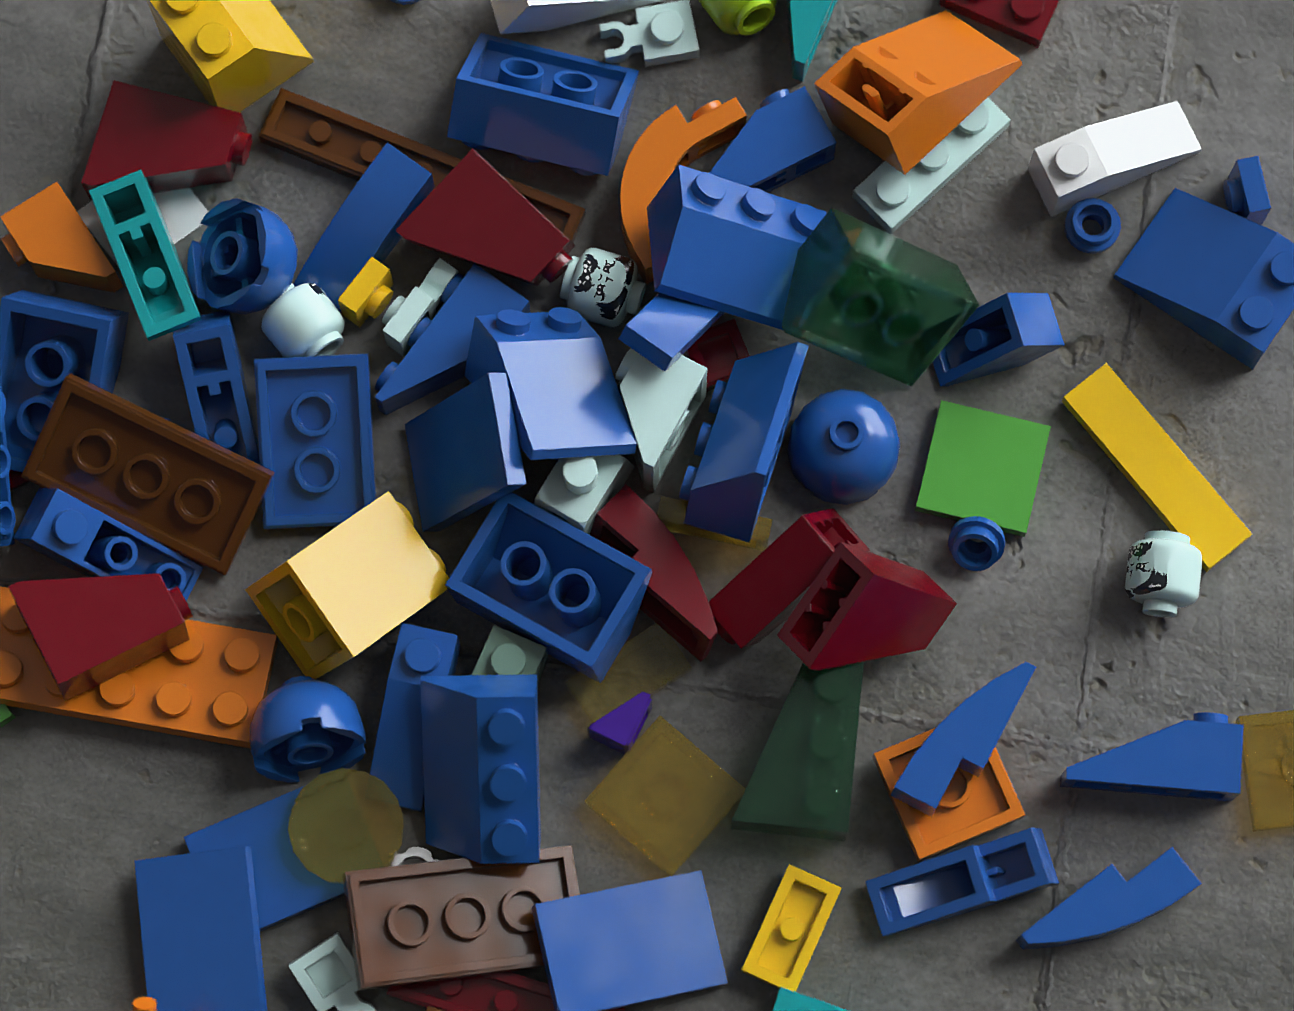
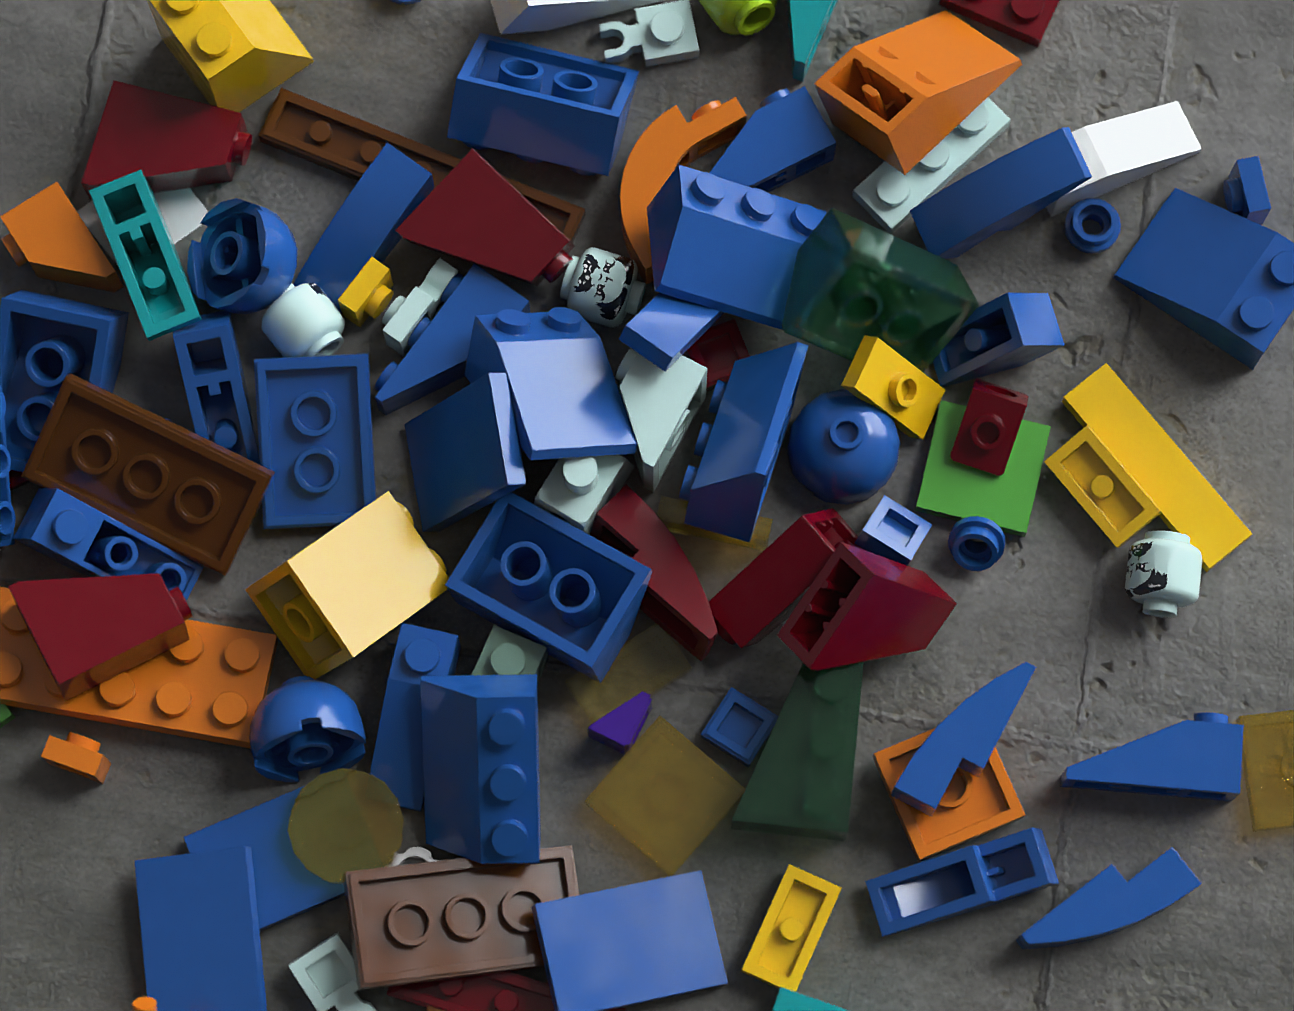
none -> orange plate [41,732,111,784]
none -> blue tile [701,687,780,768]
none -> yellow plate [841,335,945,439]
none -> plate [855,495,932,566]
none -> blue slope [909,127,1092,260]
none -> dark red bracket [950,378,1029,476]
none -> yellow plate [1044,425,1162,548]

